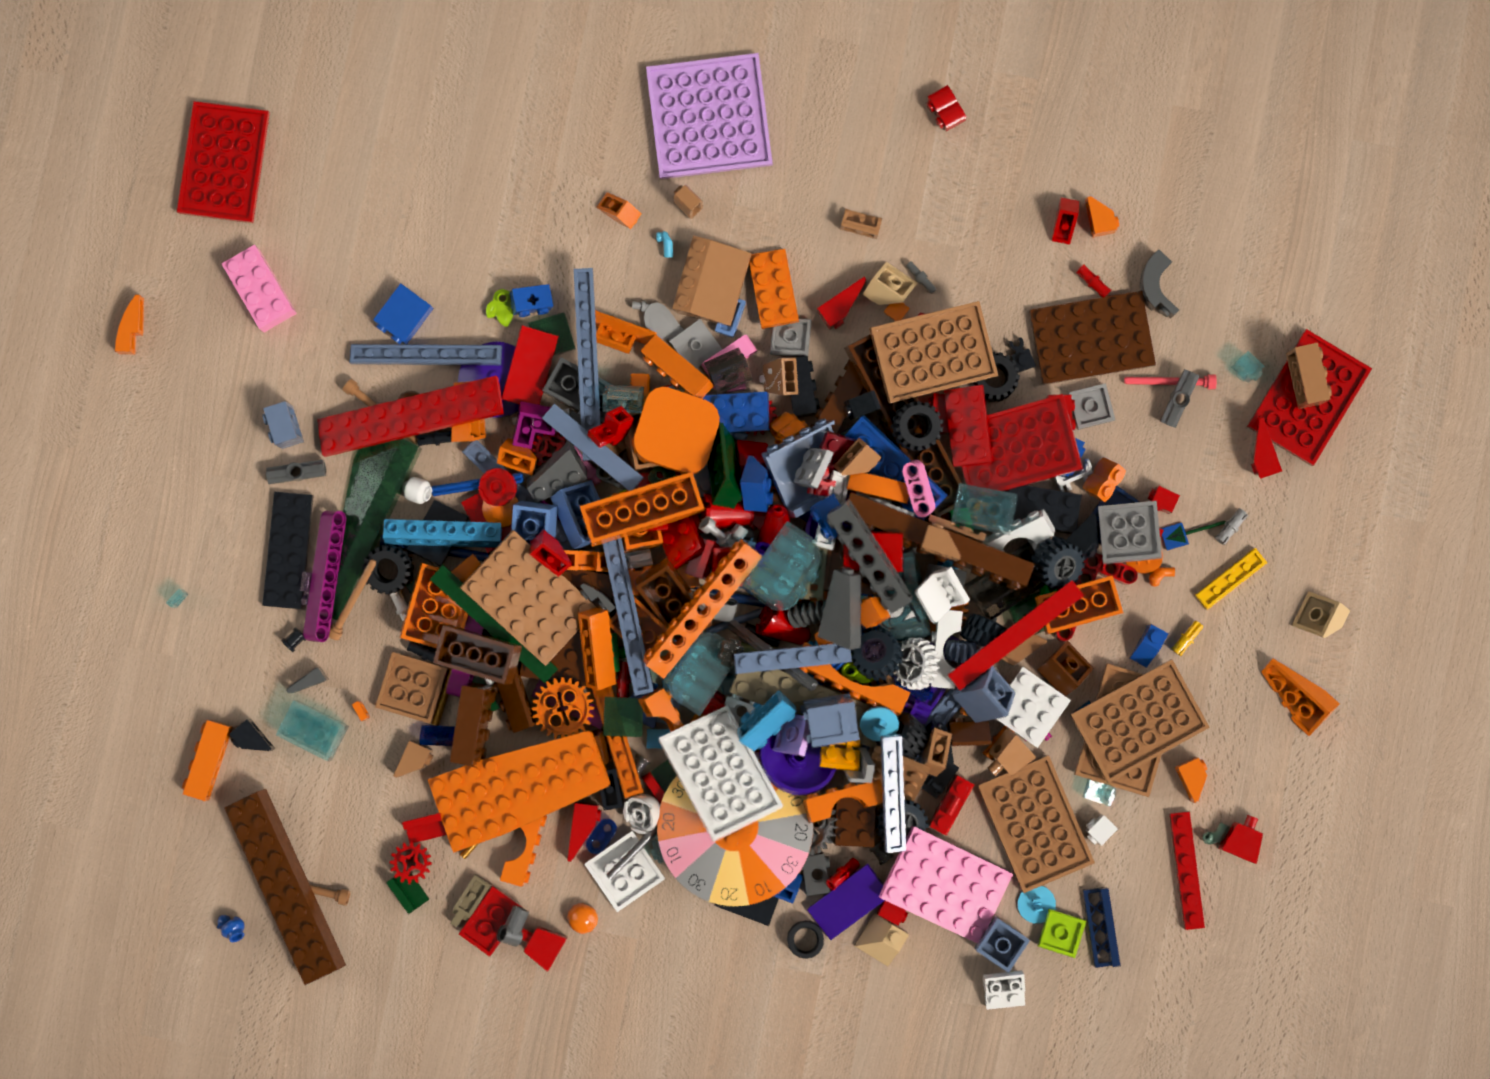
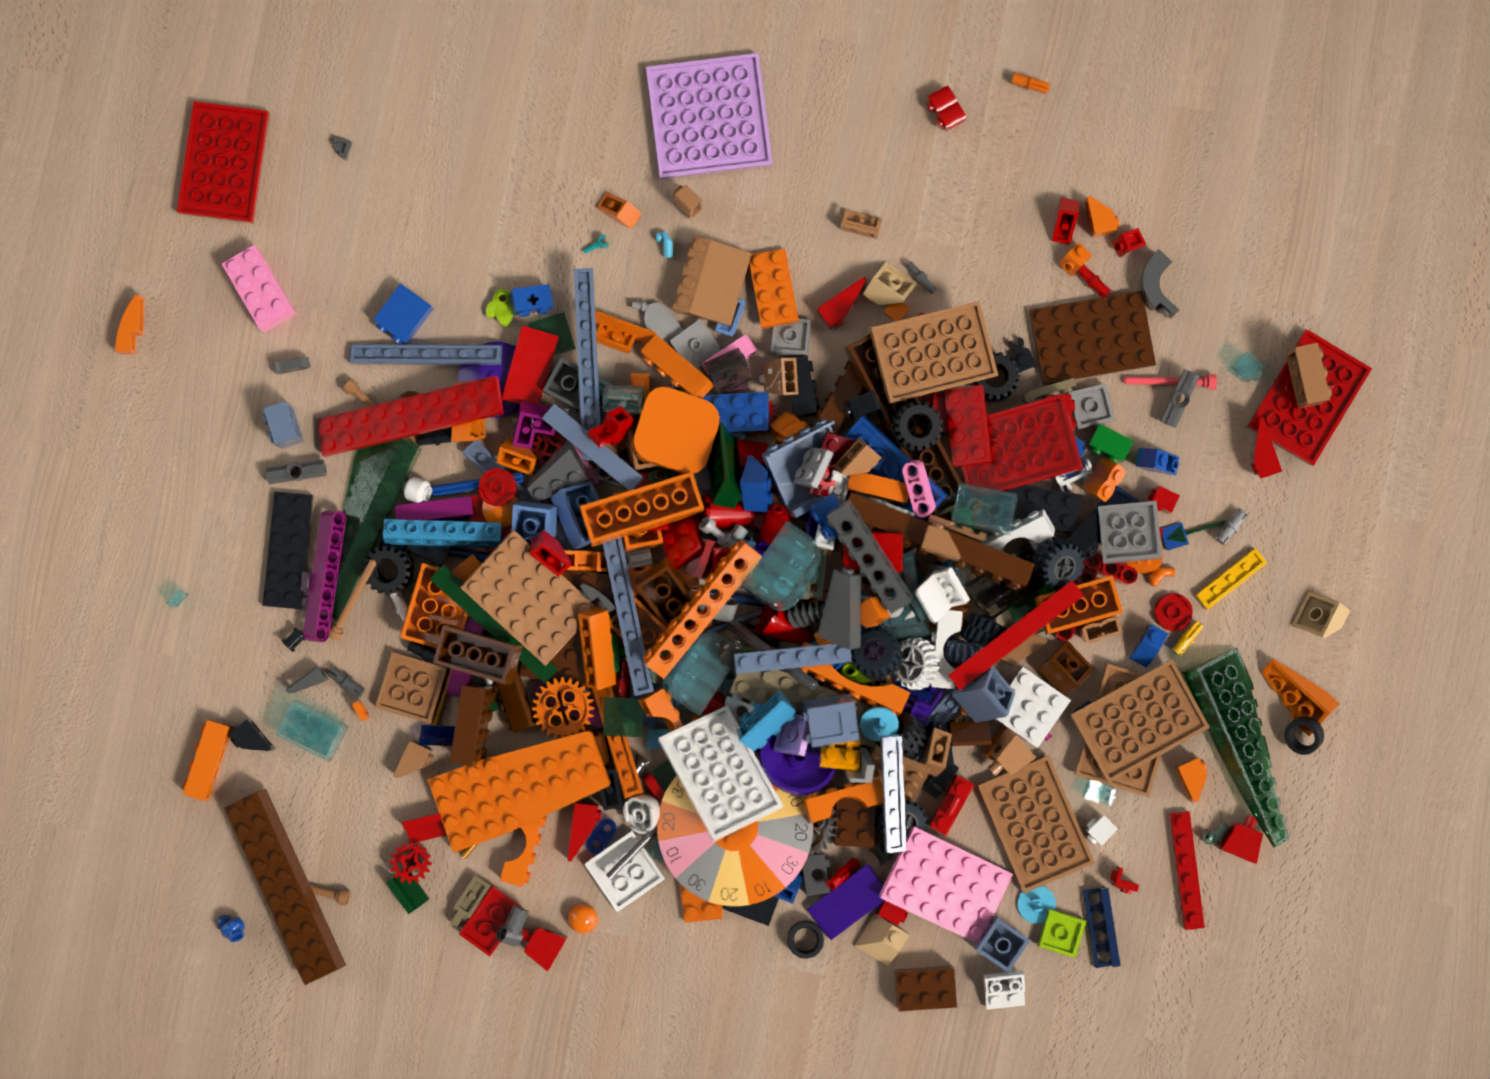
none -> dark grey beam [273,357,311,374]
none -> dark grey pin [327,666,366,699]
none -> dark grey tile [333,136,352,161]
none -> magenta tile [395,496,474,521]
none -> teal hand [583,235,609,254]
none -> orange plate [680,884,724,923]
none -> reddish brown brick [894,965,957,1012]
none -> orange axle [1011,72,1050,94]
none -> dark tan plate [1022,378,1076,404]
none -> orange bracket [1059,243,1093,276]
none -> medium nougat brick [1078,615,1123,643]
none -> green brick [1087,424,1134,463]
none -> red bracket [1110,866,1139,894]
none -> red bracket [1112,228,1147,257]
none -> blue slope [1135,448,1179,475]
none -> red tile [1154,593,1193,632]
none -> clear green wedge [1182,648,1289,848]
none -> black tyre [1284,716,1324,755]

